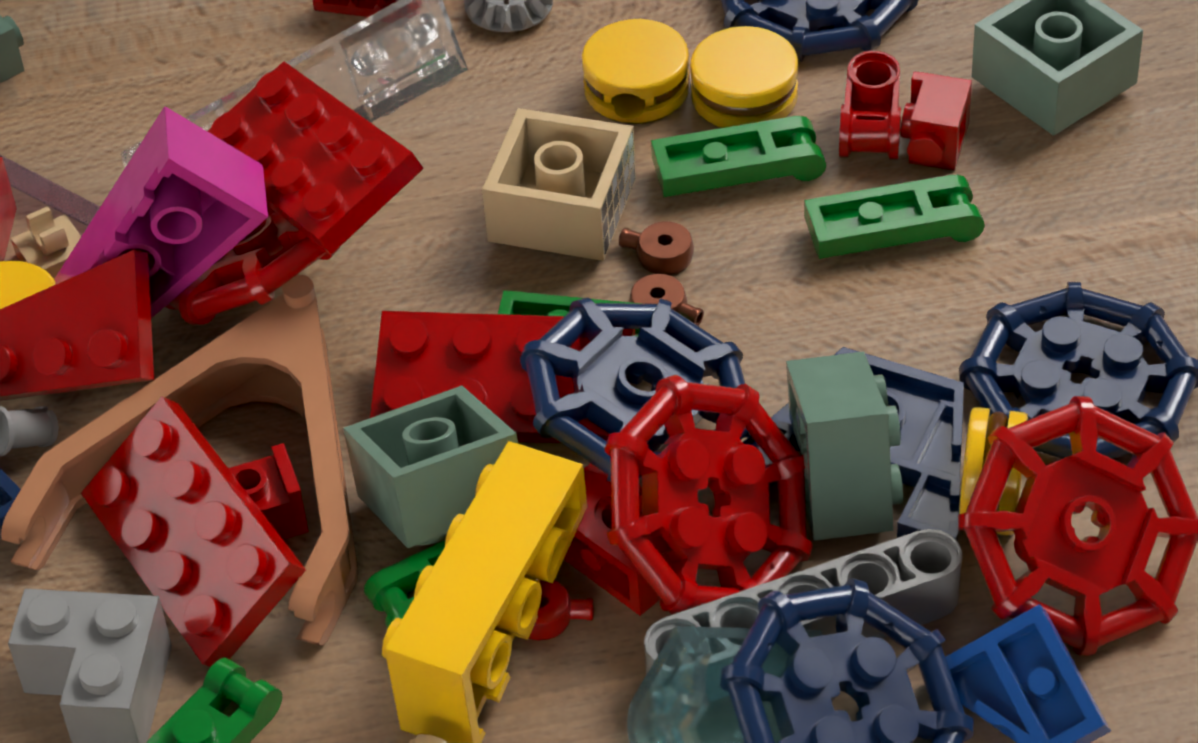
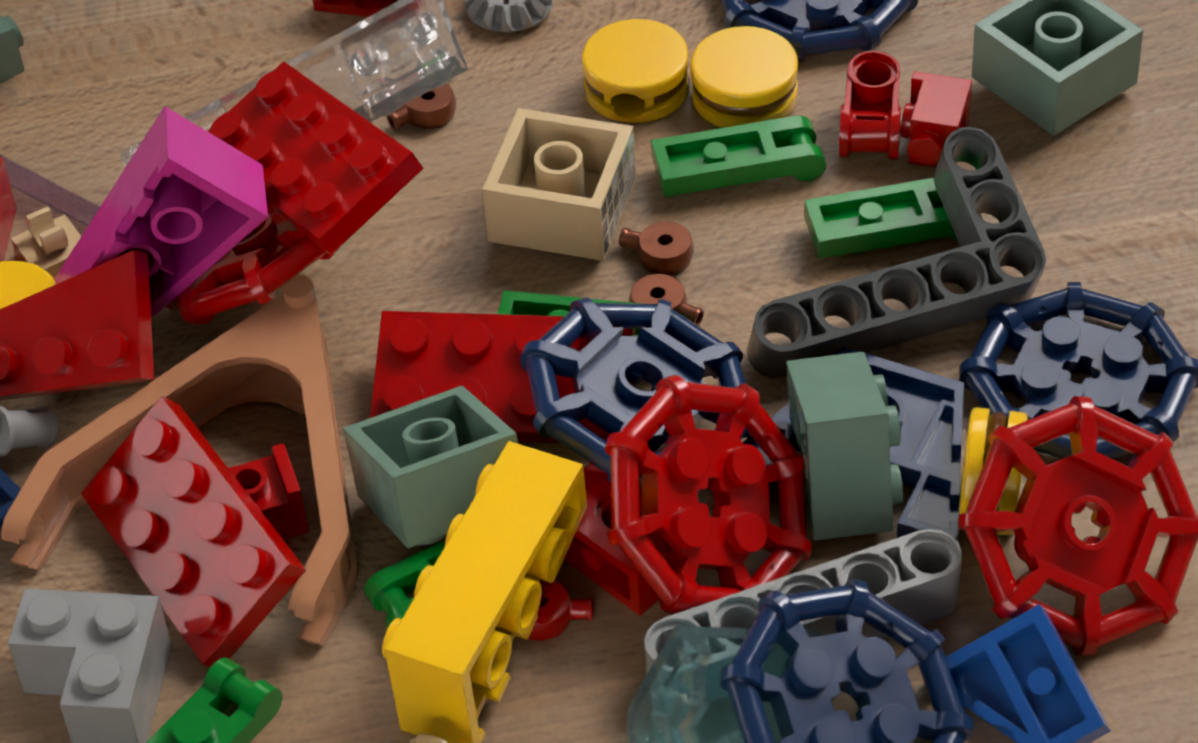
none -> copper piece [387,79,457,130]
none -> dark grey beam [747,127,1046,378]

